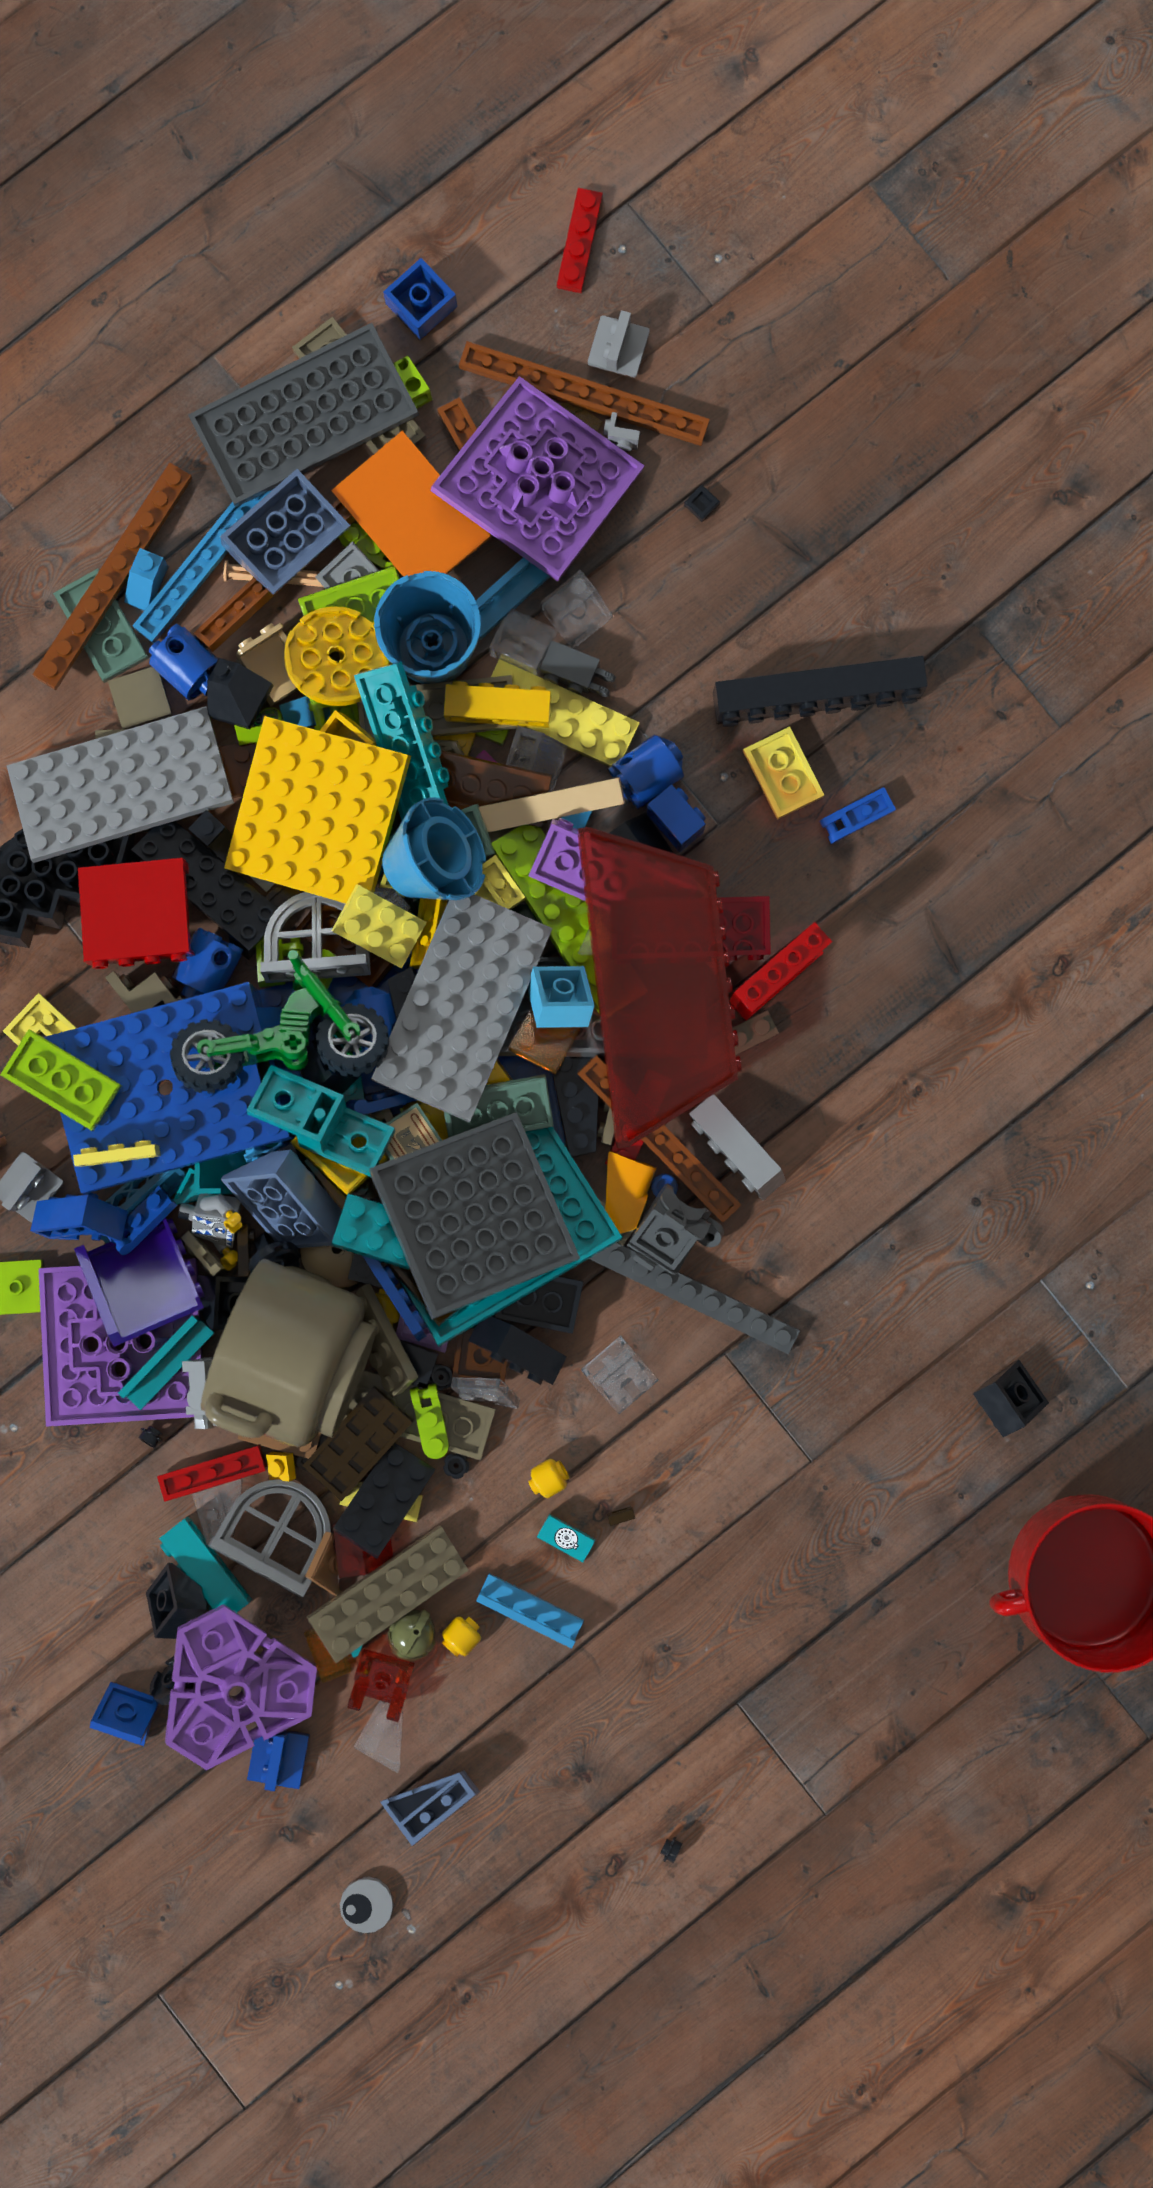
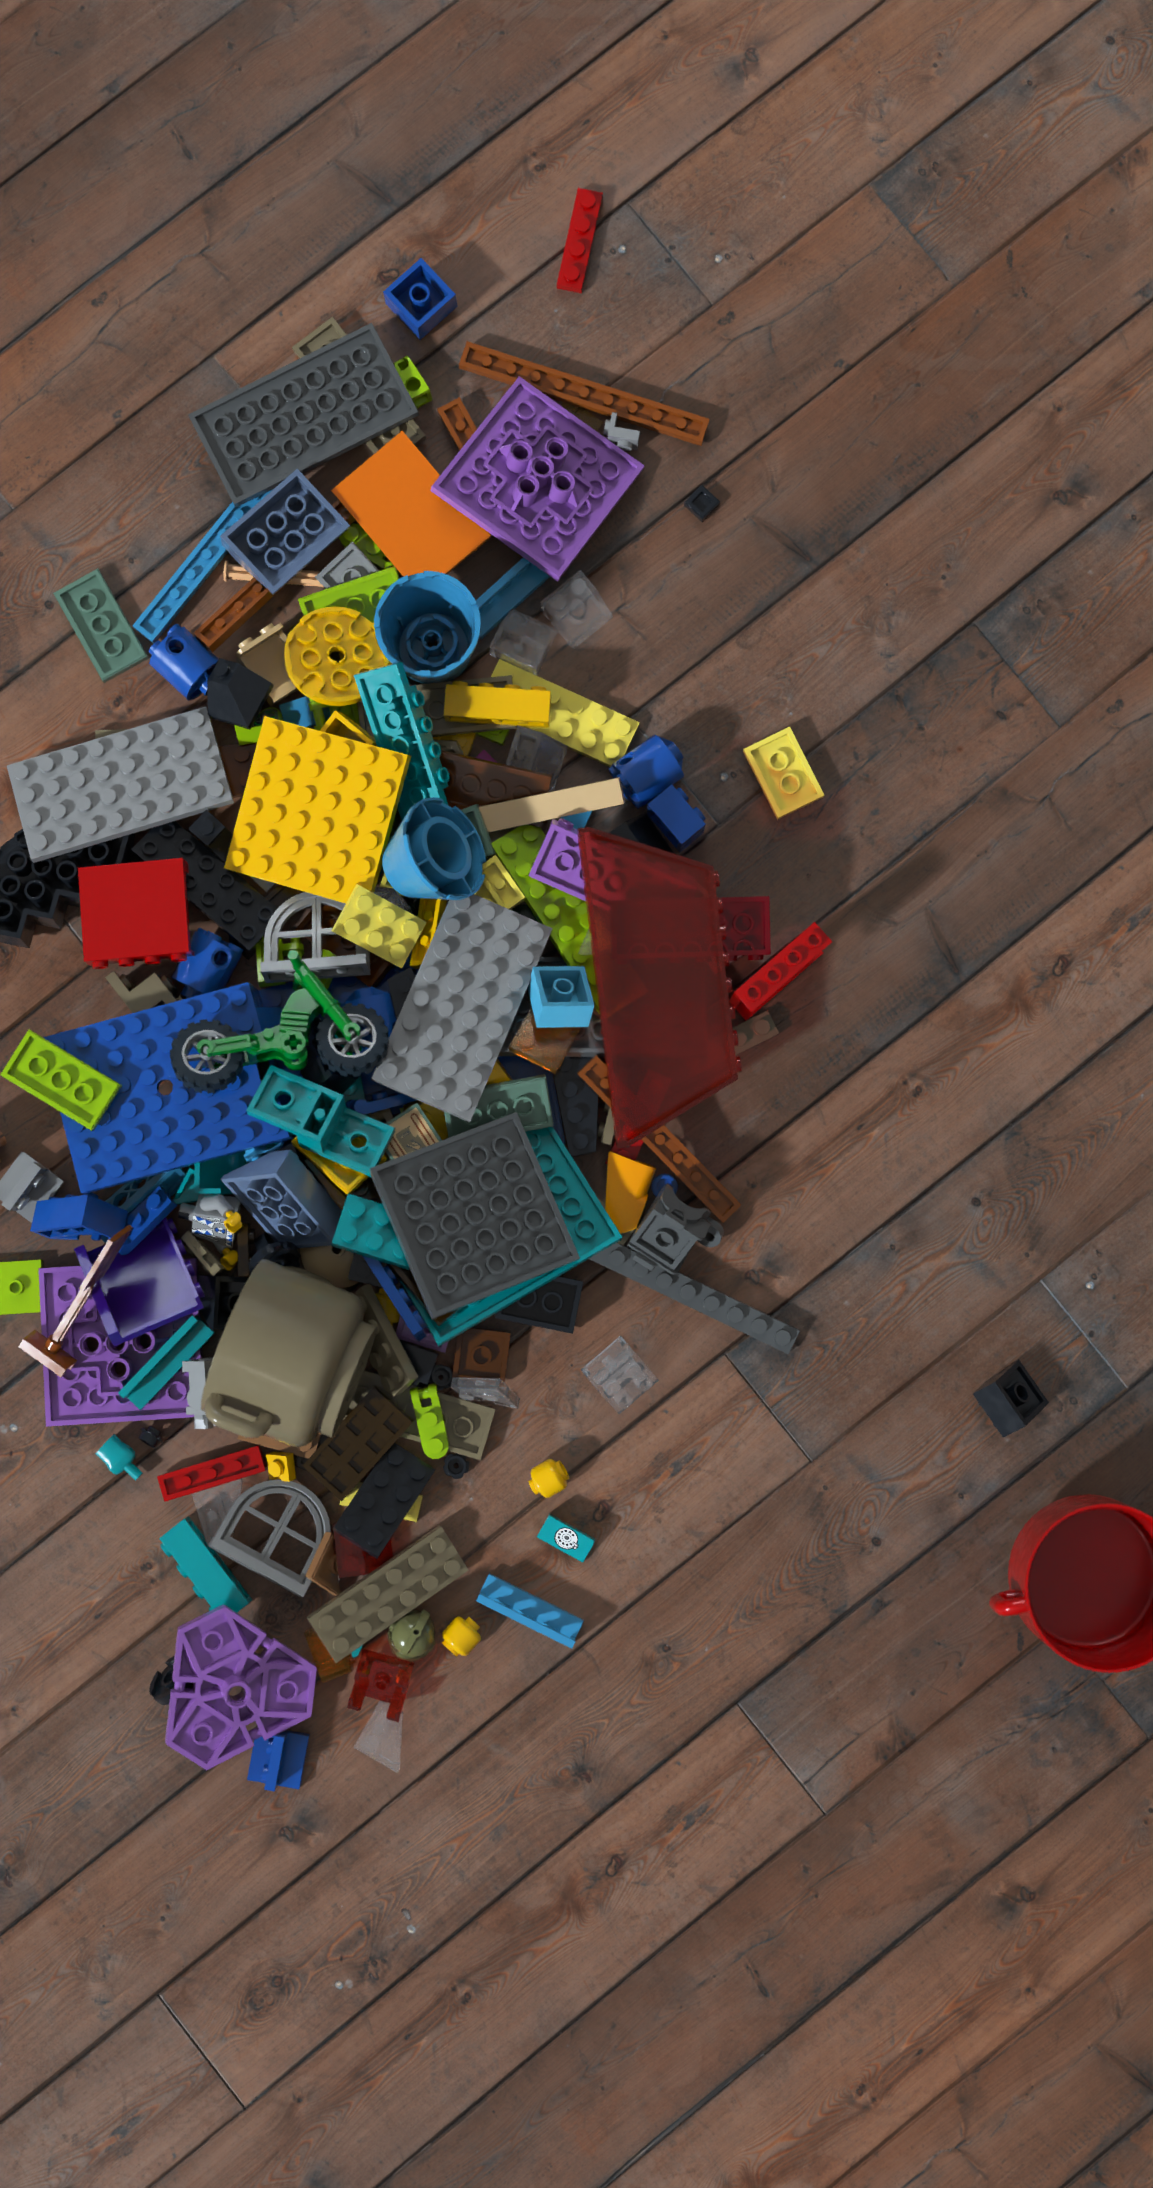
light yellow plate [3,993,77,1045] -> none
dark orange plate [32,462,192,690] -> none
light yellow plate [73,1140,160,1167] -> none
blue bracket [89,1682,159,1746] -> none
dark tan tile [108,667,173,729] -> none
dark azure slope [124,548,169,611] -> none
black slope [146,1563,207,1639] -> none
light grey tile [340,1877,394,1933] -> none
sand blue wedge [380,1770,480,1846] -> none
black wedge [468,1316,567,1385] -> none
dark grey hinge [540,640,616,697] -> none
light grey bracket [588,310,650,378] -> none
dark brown tile [607,1506,636,1526] -> none
black plate [660,1837,683,1863] -> none
light grey wedge [689,1094,786,1201] -> none
black brick [713,656,928,727] -> none
blue plate [819,787,896,844] -> none
none -> piece [18,1225,133,1377]
none -> teal piece [96,1434,143,1481]

